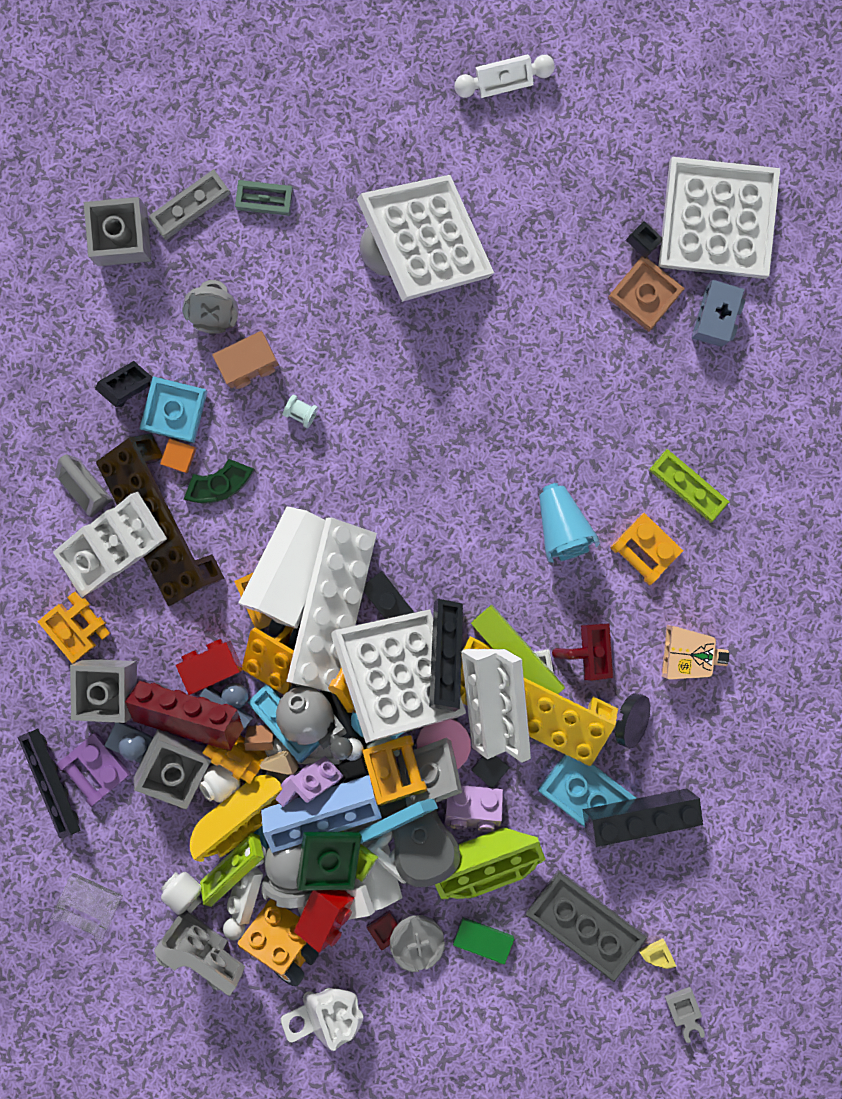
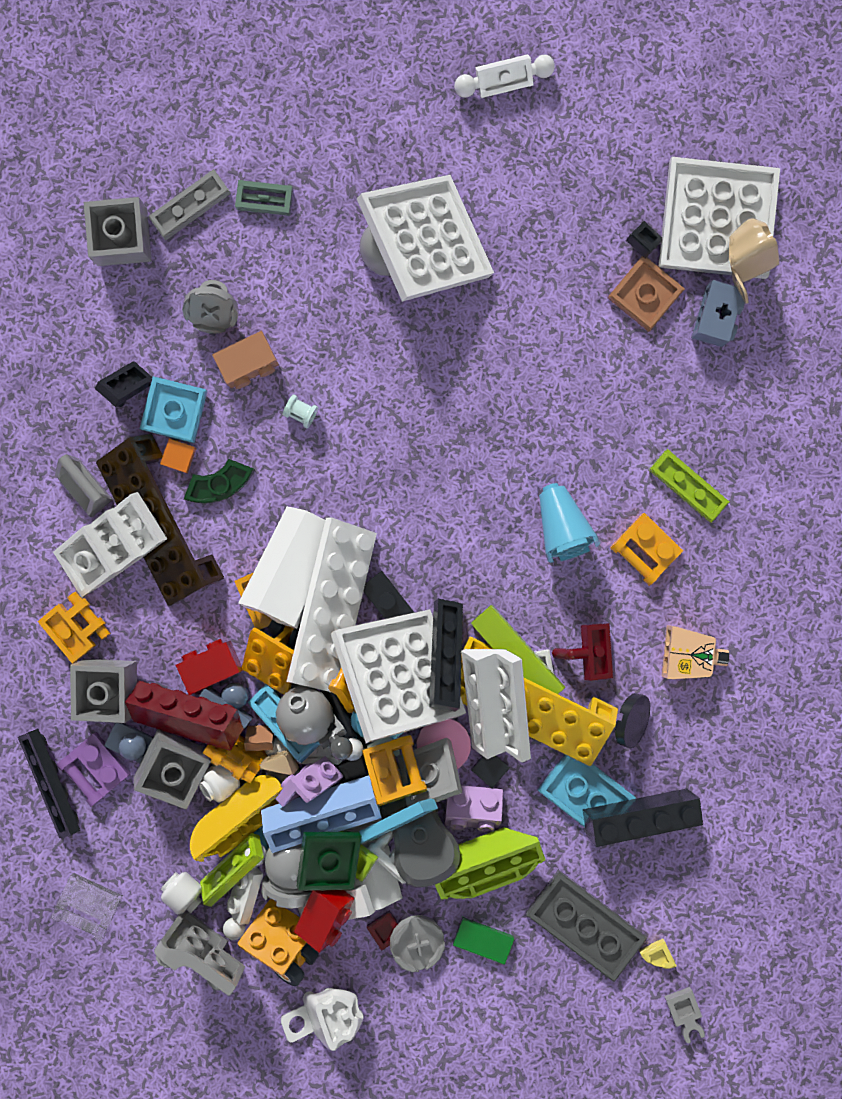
none -> tan piece [729,218,780,304]

